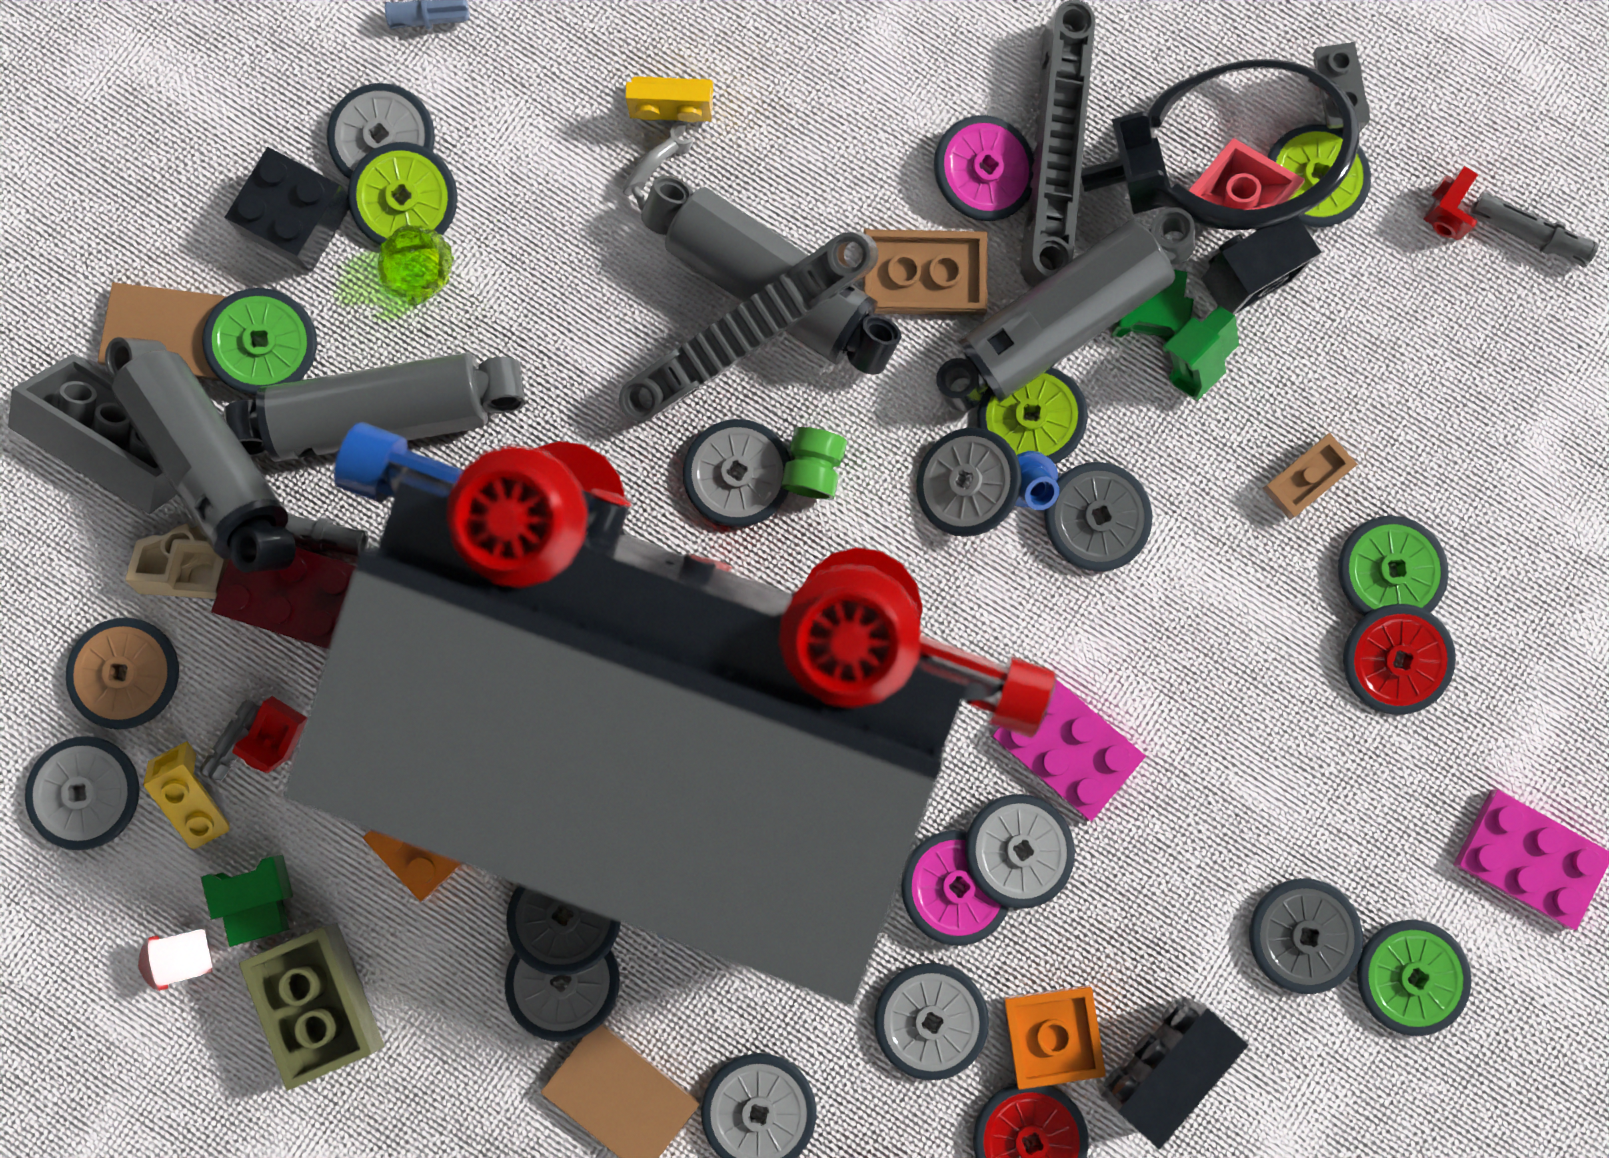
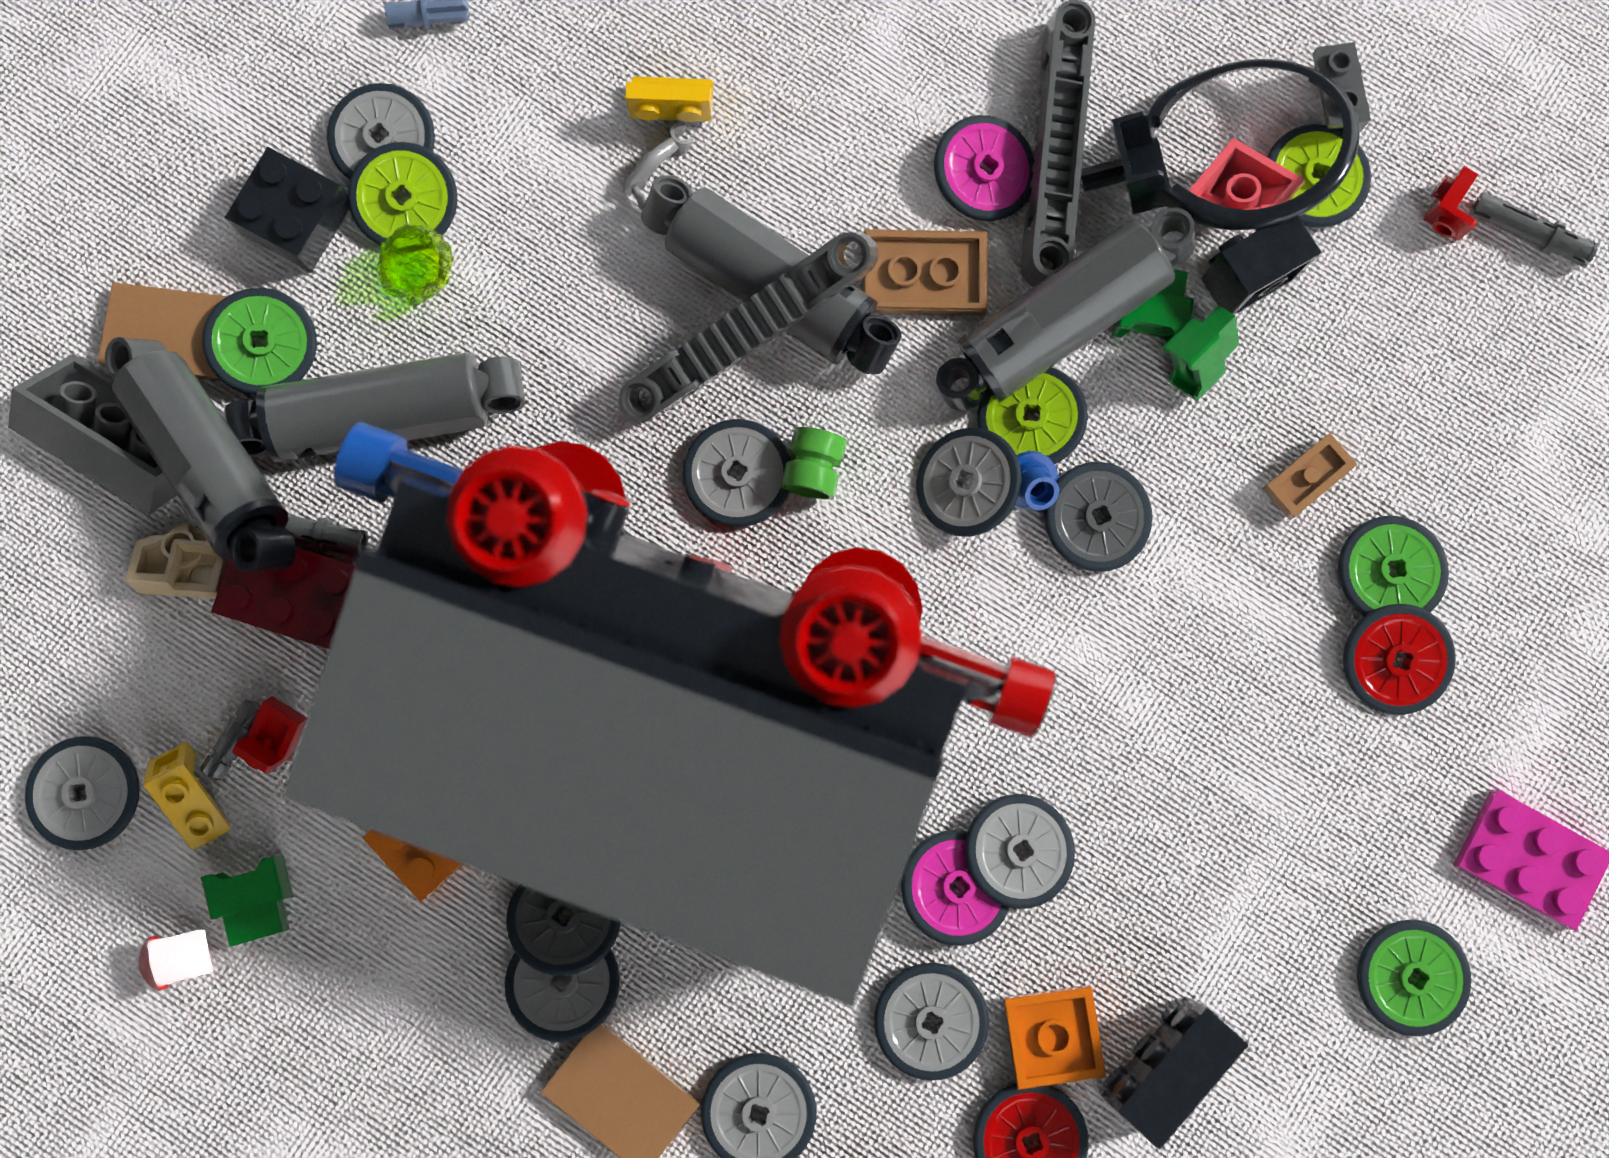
medium nougat wheel [66,617,179,730] -> none
olive brick [238,923,385,1091] -> none
dark pink plate [990,679,1146,822] -> none
dark grey wheel [1249,878,1363,994] -> none

